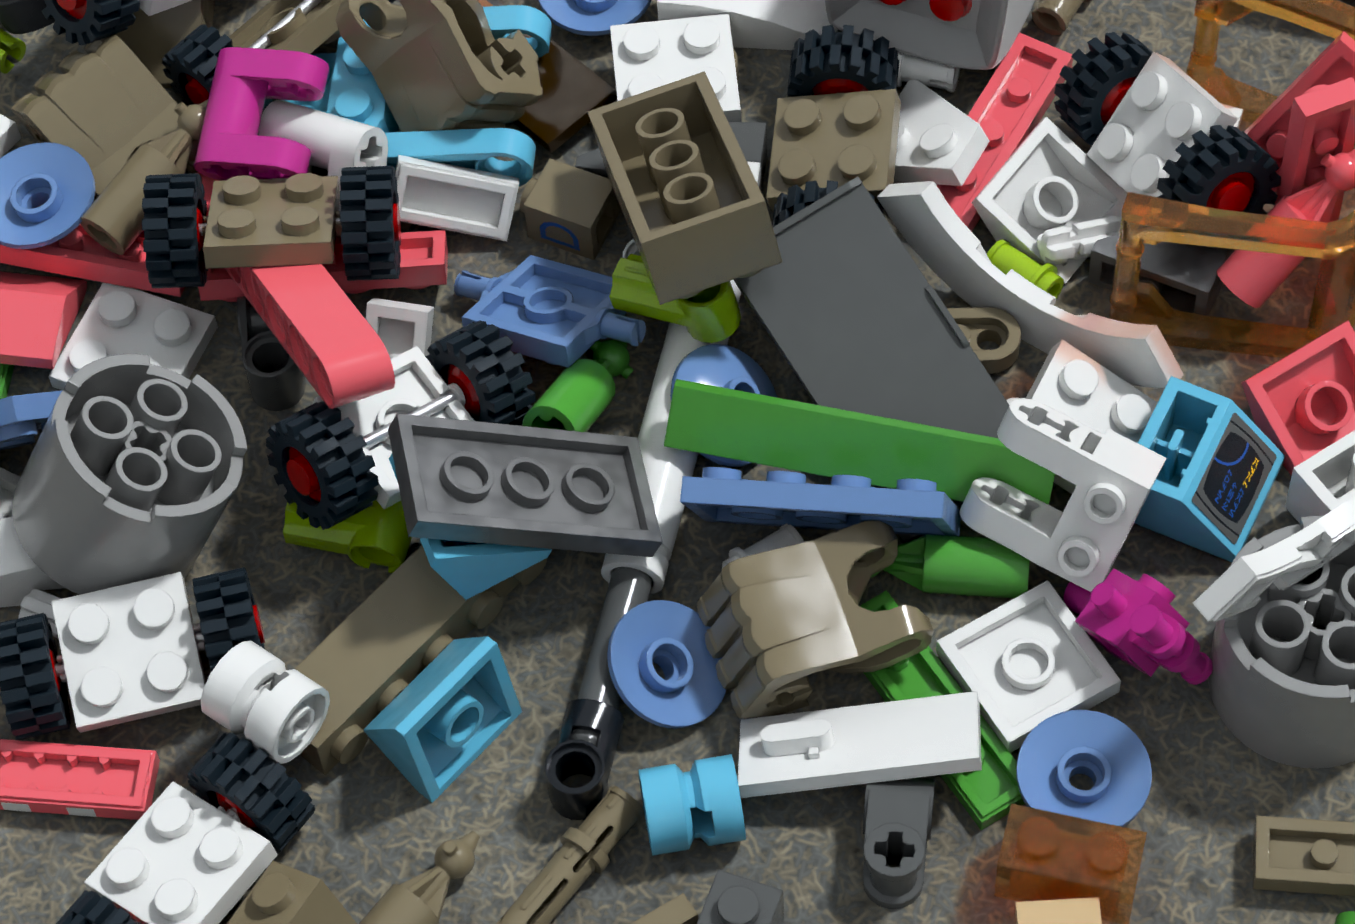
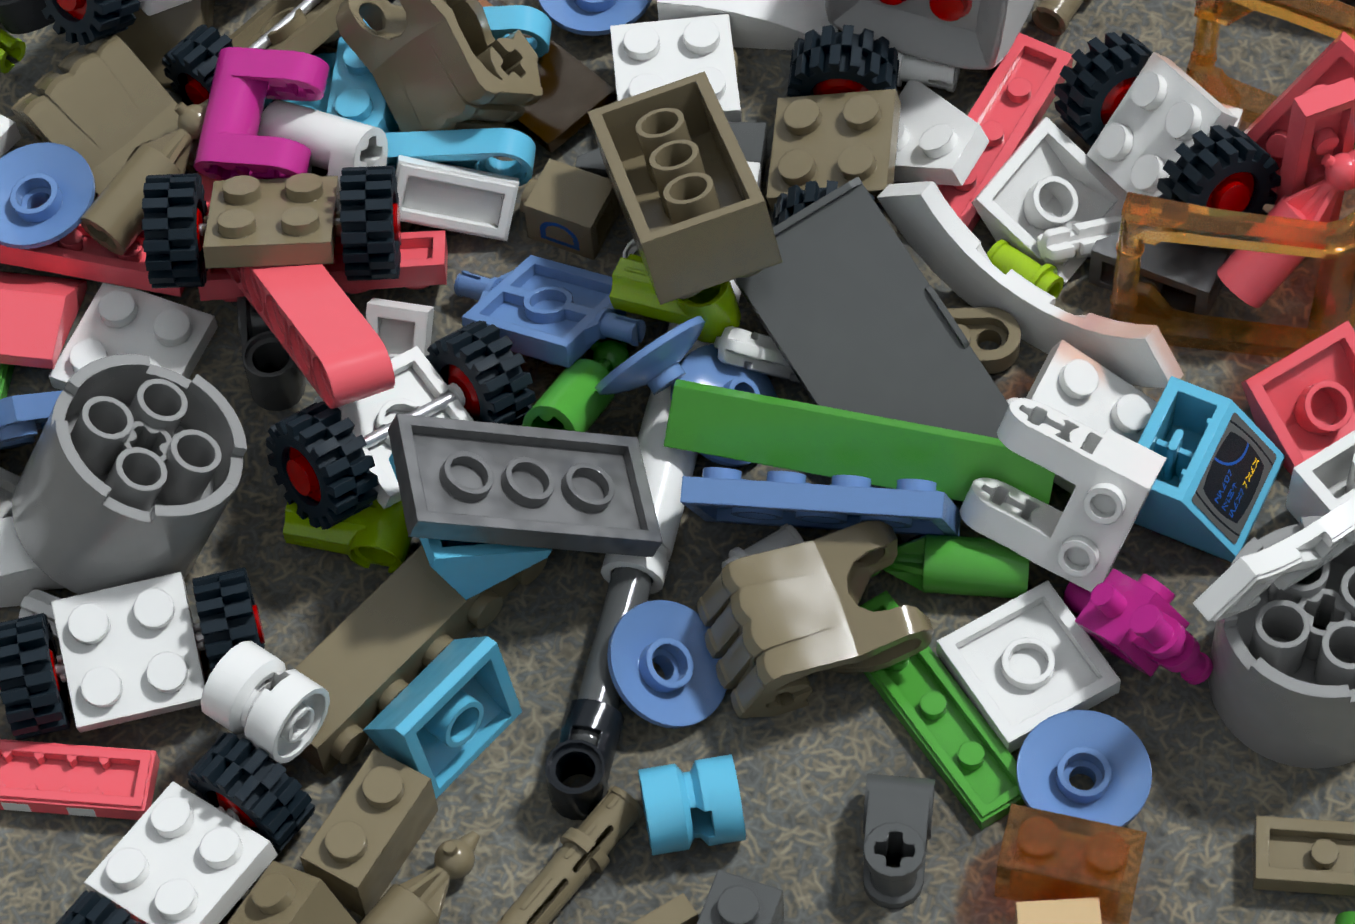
white piece [738,691,982,798] -> none
none -> dark tan brick [300,749,438,917]
none -> medium blue dish [595,316,706,395]
none -> white axle [714,326,800,383]

